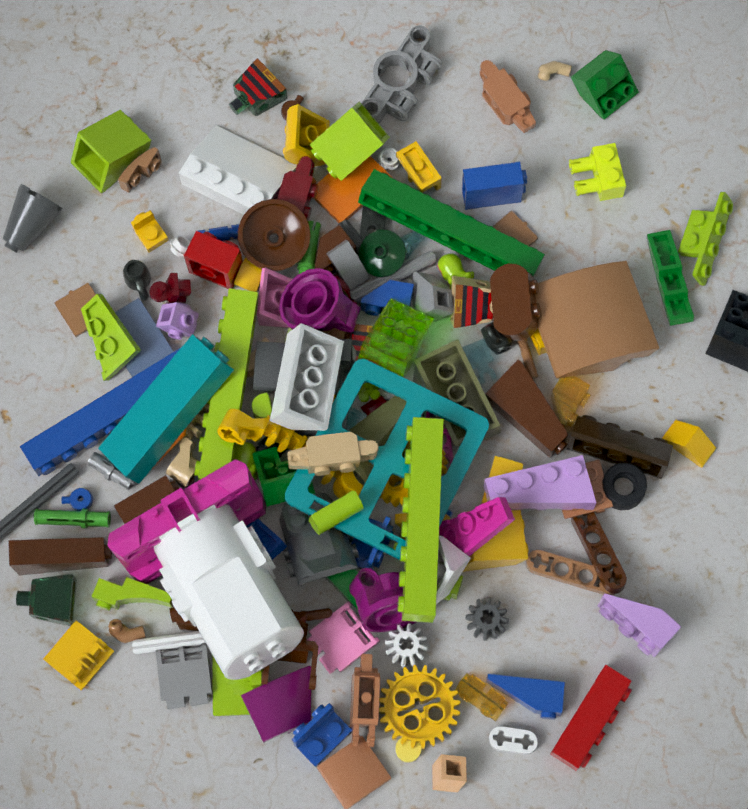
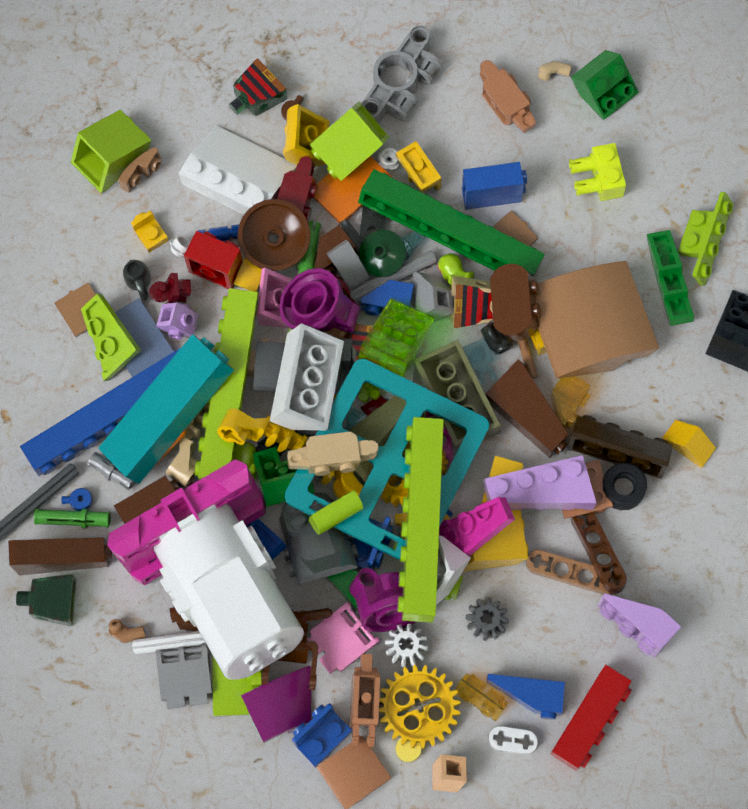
dark grey cone [3,184,63,253] -> none
yellow hinge [43,620,114,691] -> none
lime slope [91,577,173,611] -> none
lime brick [252,393,272,419] -> none

